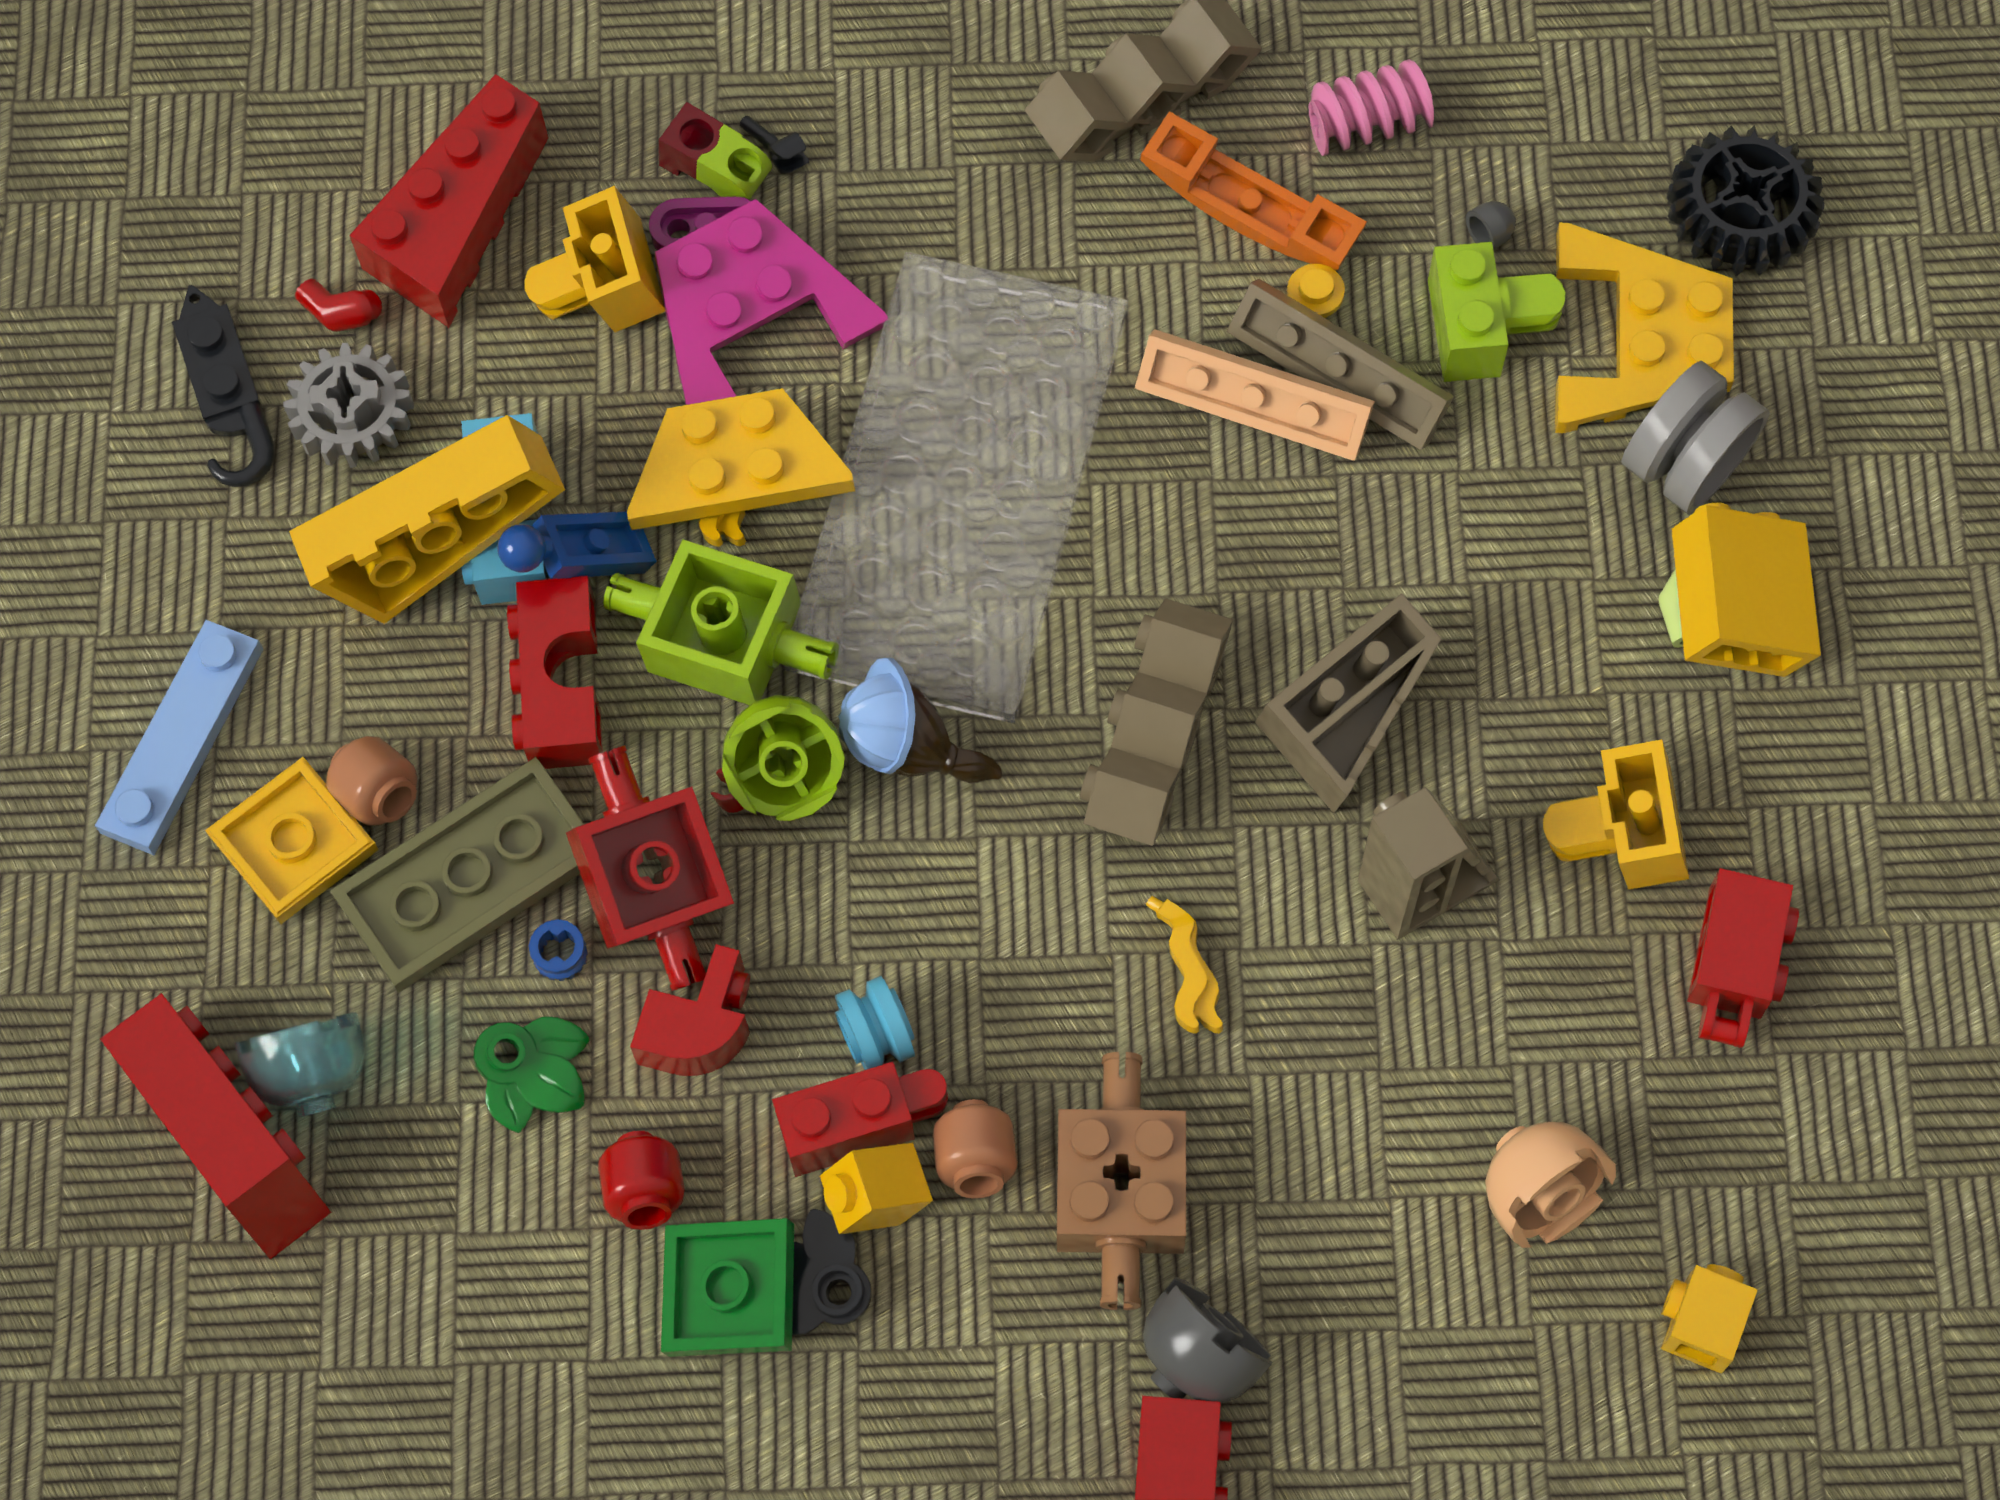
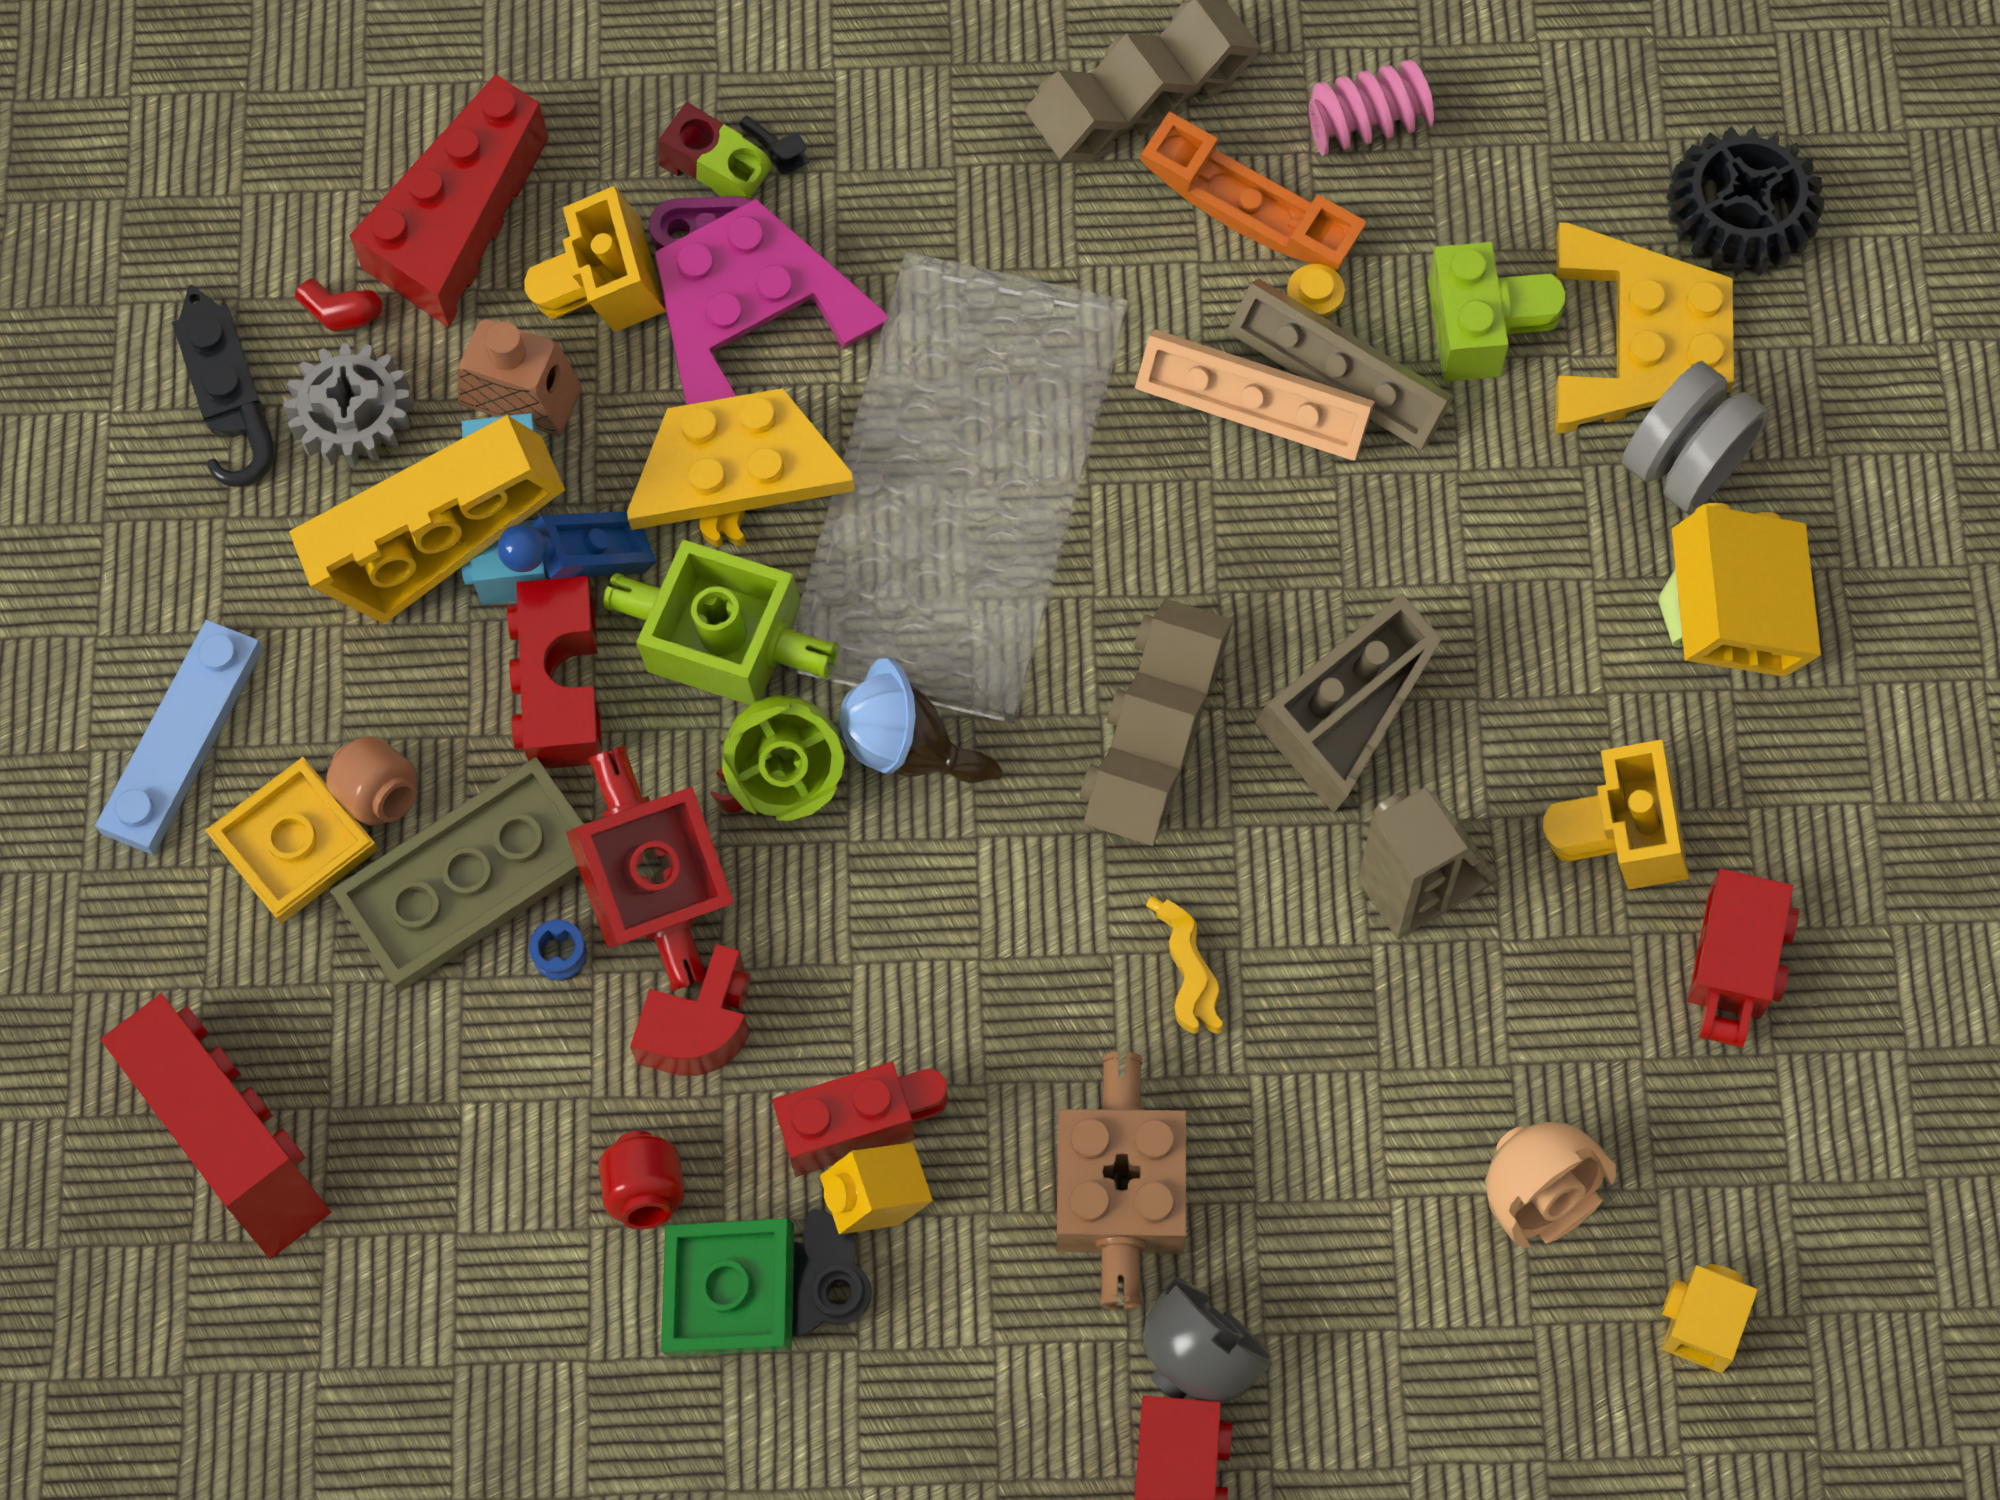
clear light blue cylinder [235,1012,365,1118] -> none
green plate [473,1016,590,1133] -> none
medium azure wheel [835,976,915,1070] -> none
nougat head [932,1099,1018,1198] -> none
dark grey hinge [1466,201,1516,250] -> none
none -> nougat torso [458,319,582,437]

